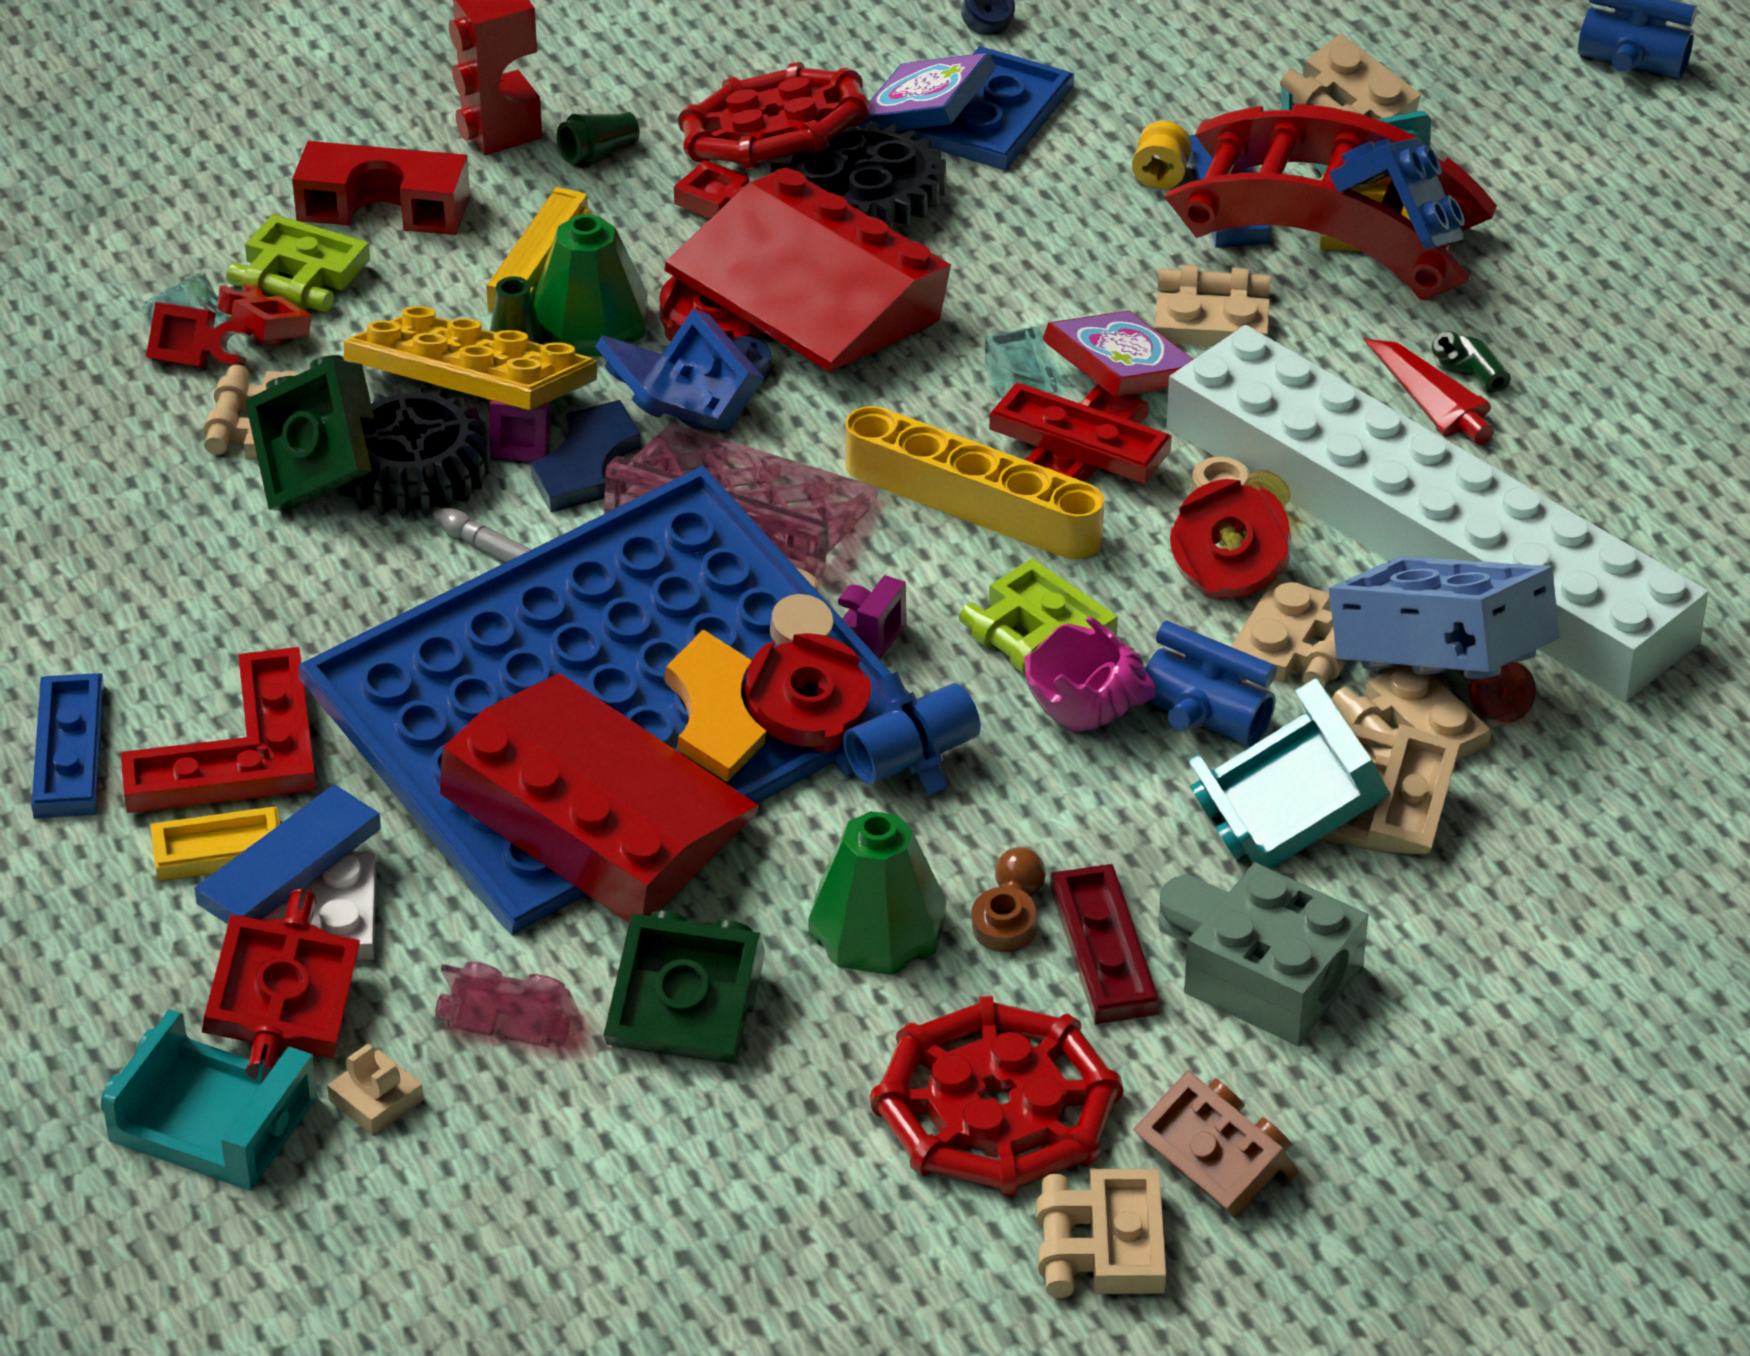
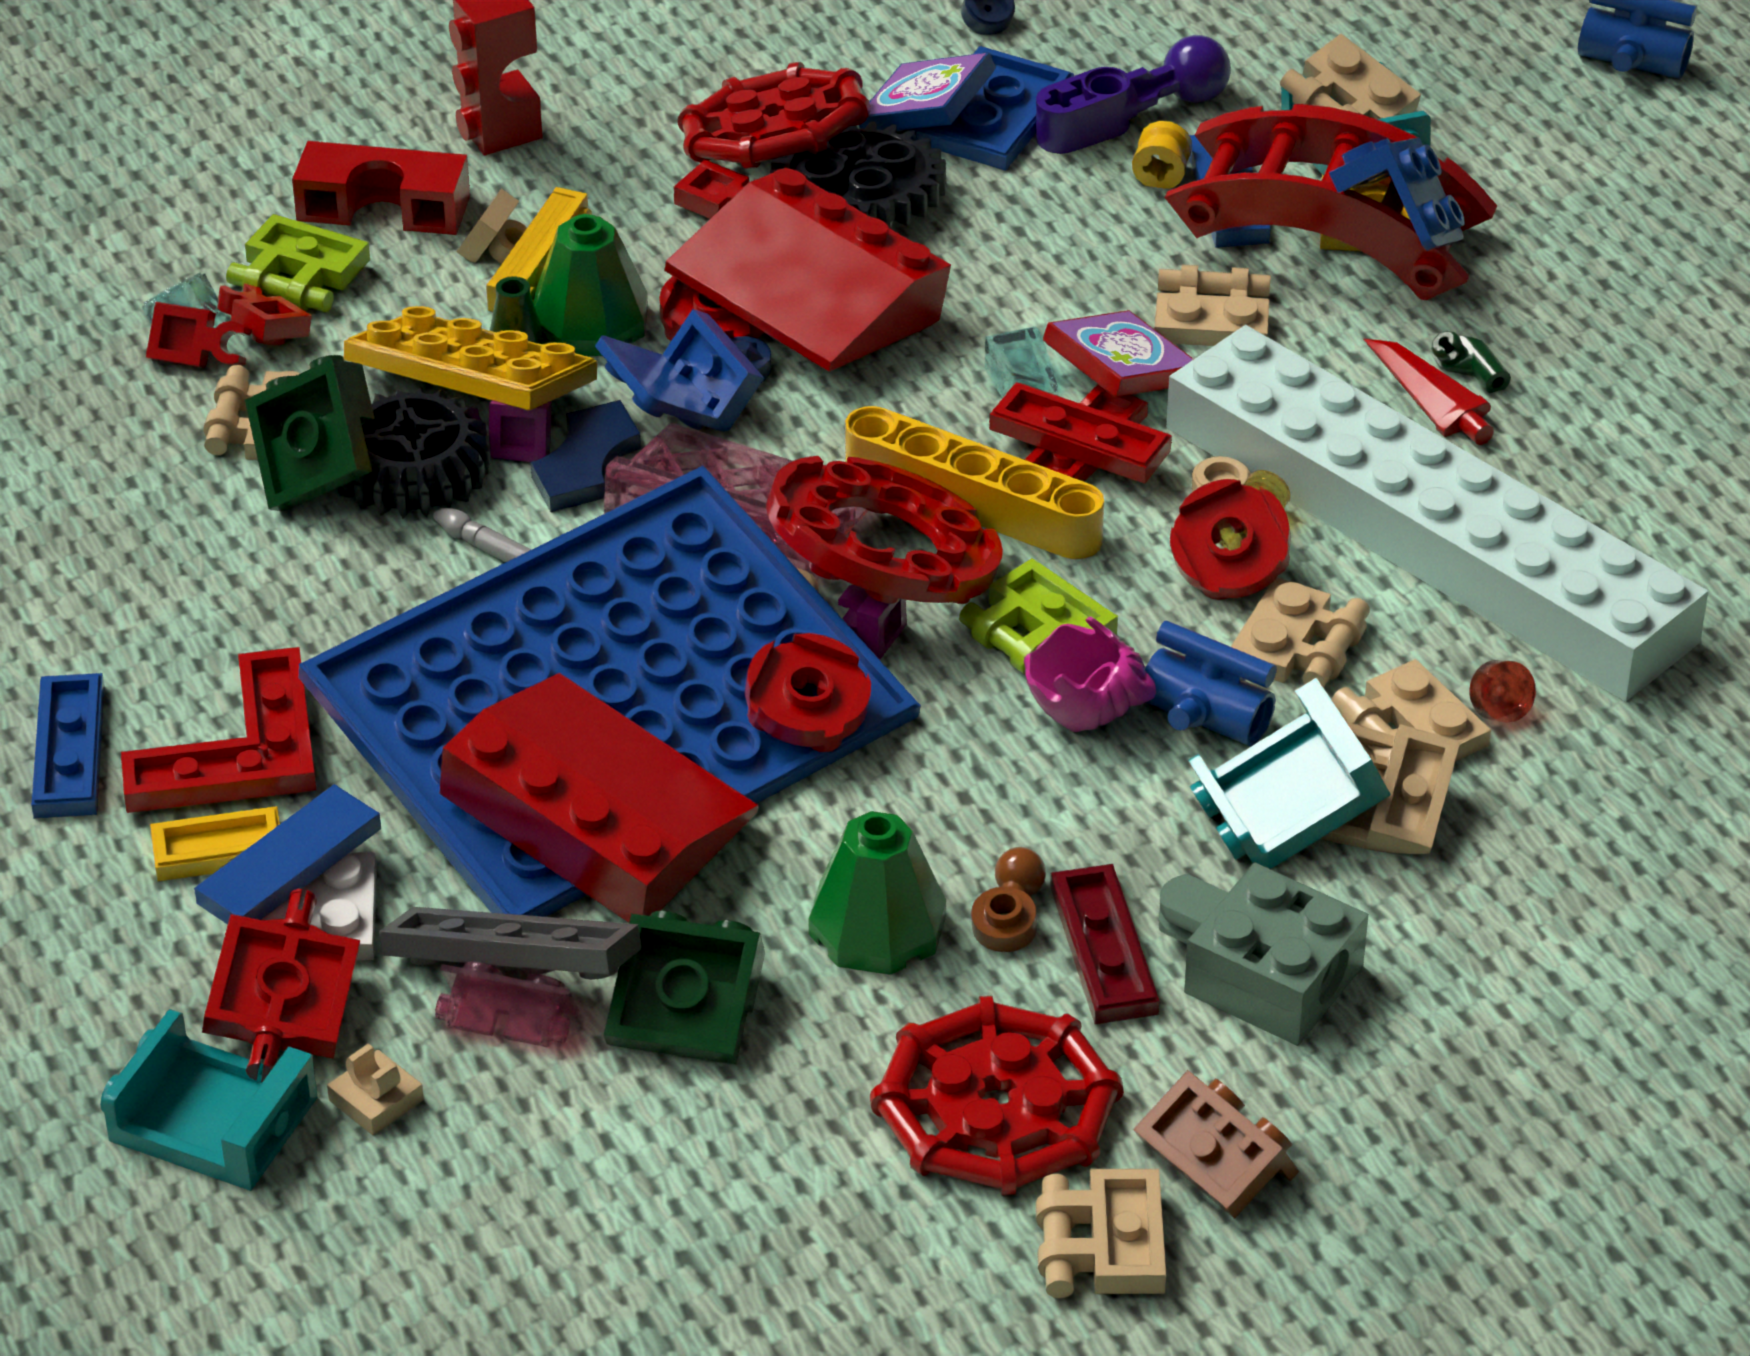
dark green cone [556,112,640,167] -> none
light orange tile [664,630,766,782] -> none
tan tile [770,594,833,646] -> none
blue pin [835,671,981,796] -> none
medium blue piece [1329,556,1560,679] -> none
none -> dark grey plate [379,907,642,980]
none -> tan tile [456,188,527,264]
none -> red plate [766,456,1003,604]
none -> dark purple beam [1036,35,1231,154]

